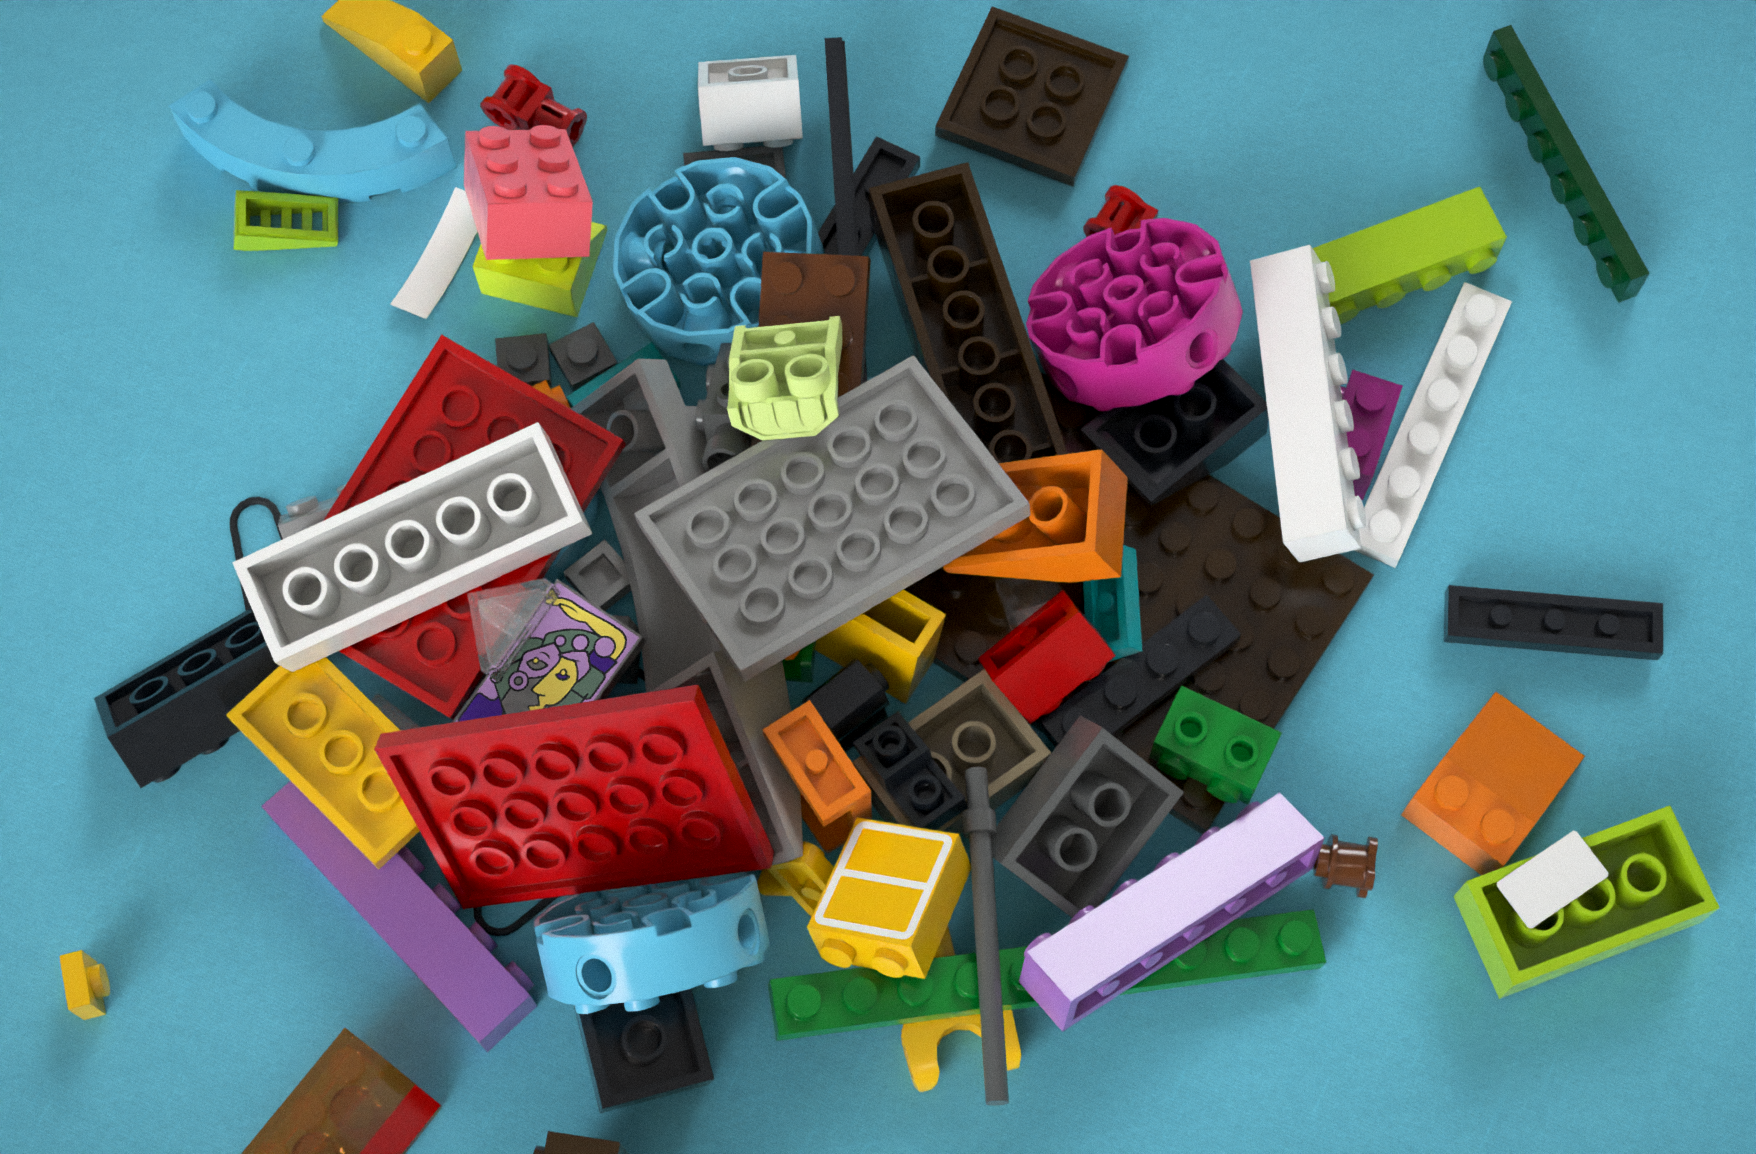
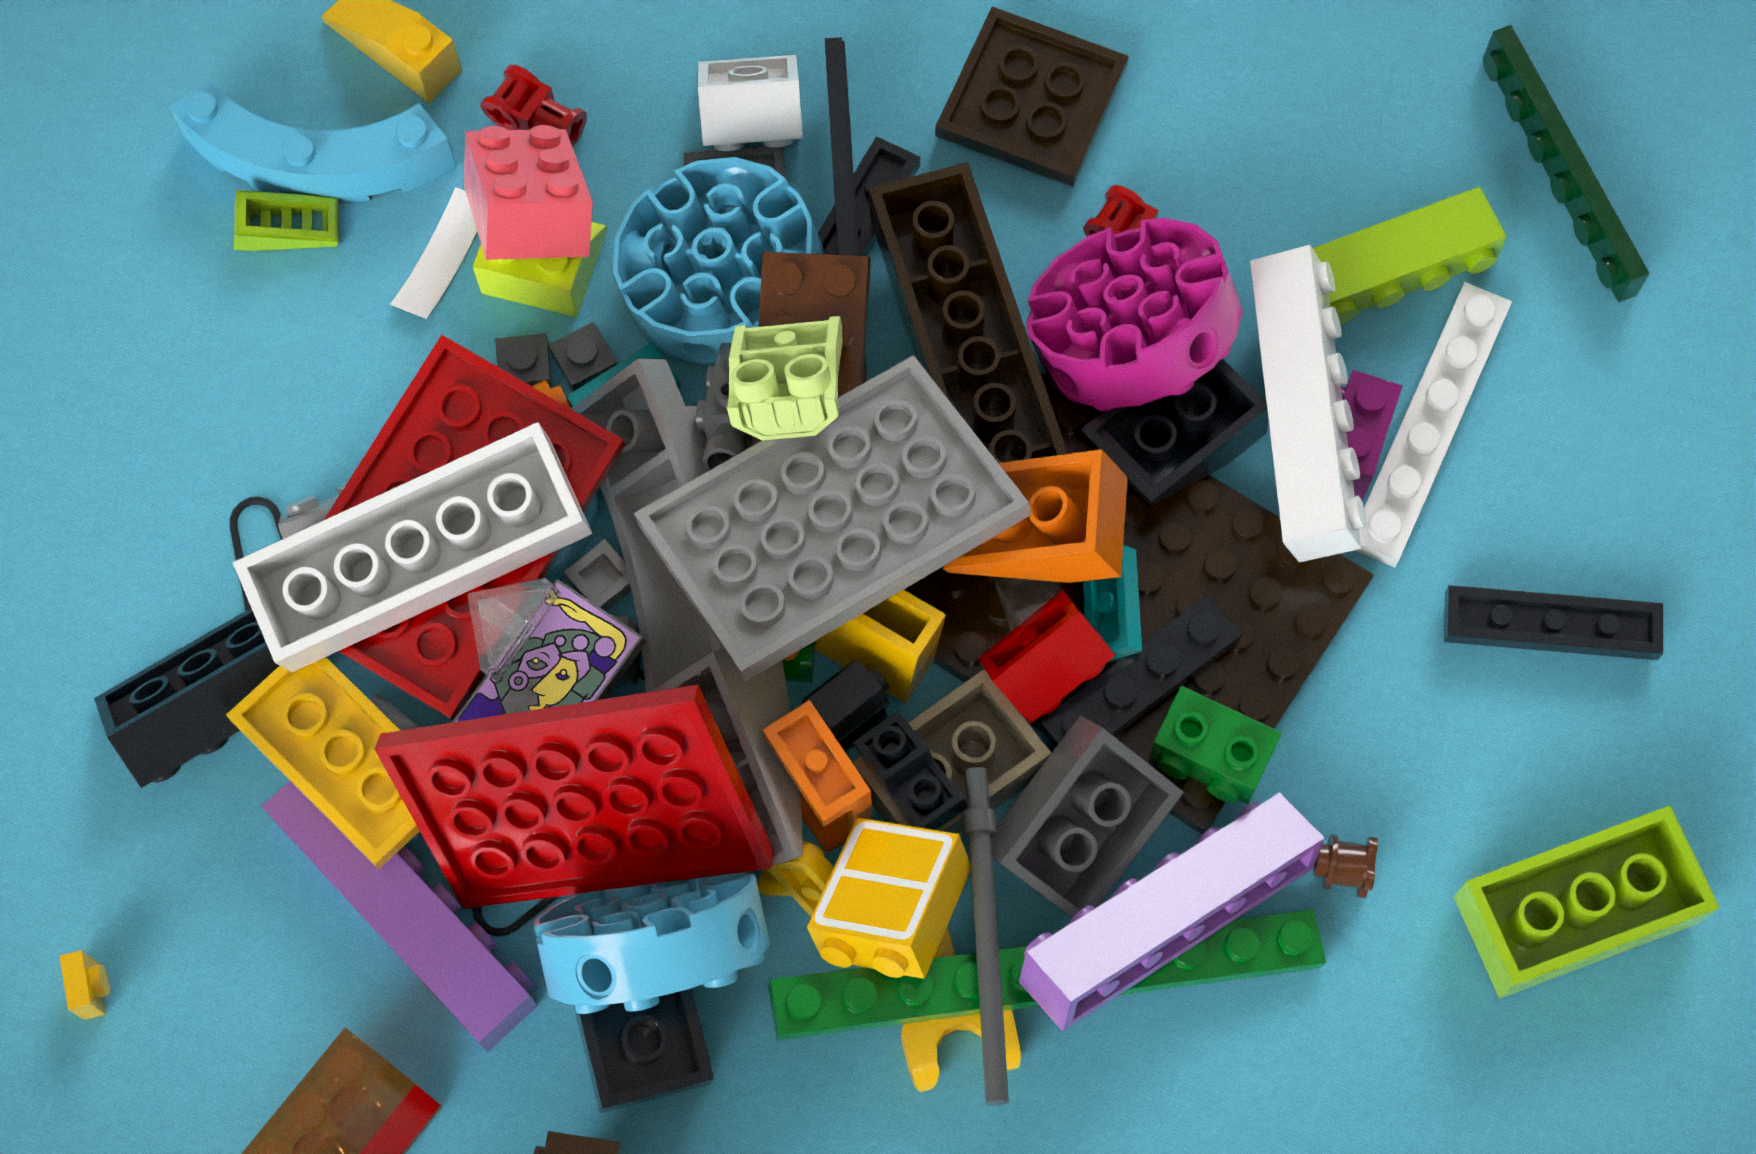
orange slope [1401,692,1585,875] -> none
white sticker [1497,831,1608,928] -> none

